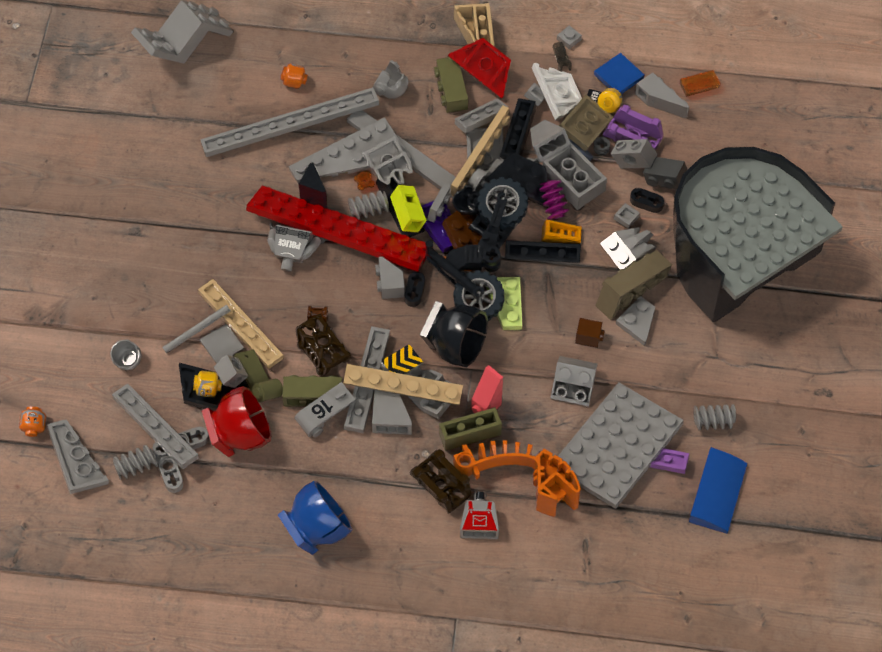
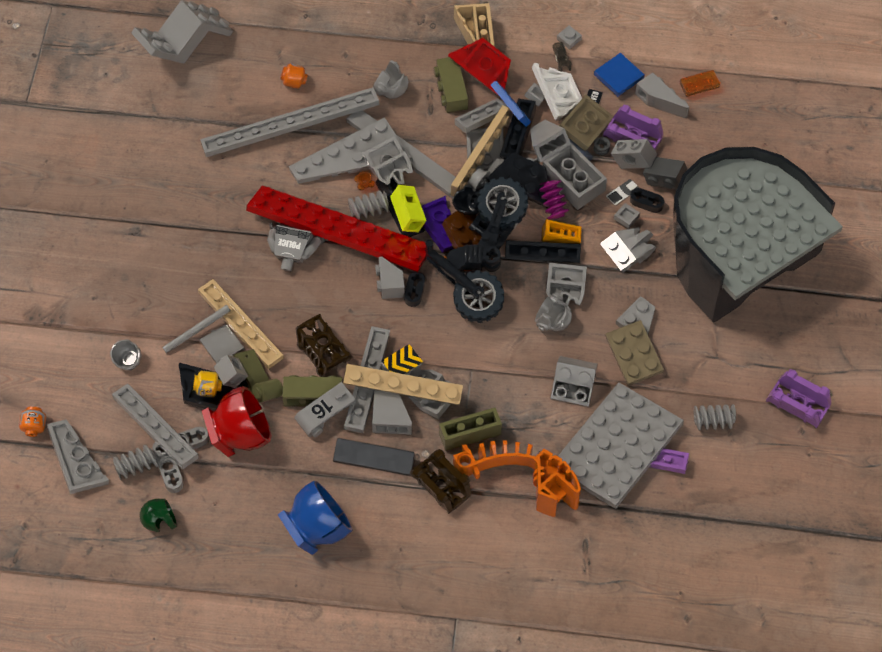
black slope [299,163,327,208] -> none
reddish brown bush [307,306,328,322] -> none
black plate [420,301,488,368] -> none
light grey plate [427,183,452,223] -> none
torso [460,492,499,539] -> none
coral slope [471,365,503,413] -> none
yellowish green wing [484,277,522,330] -> none
reddish brown brick [575,318,605,348] -> none
dark tan wedge [595,250,672,320] -> none
yellow head [597,88,623,113] -> none
blue slope [689,447,748,534] -> none
none -> dark green helmet [139,498,177,532]
none -> black slope [333,438,415,476]
none -> tile [491,81,531,127]
none -> light grey helmet [535,293,572,332]
none -> light grey plate [546,263,587,306]
none -> dark tan plate [605,320,664,386]
none -> sticker [606,179,639,205]
none -> medium lavender piece [766,369,831,428]

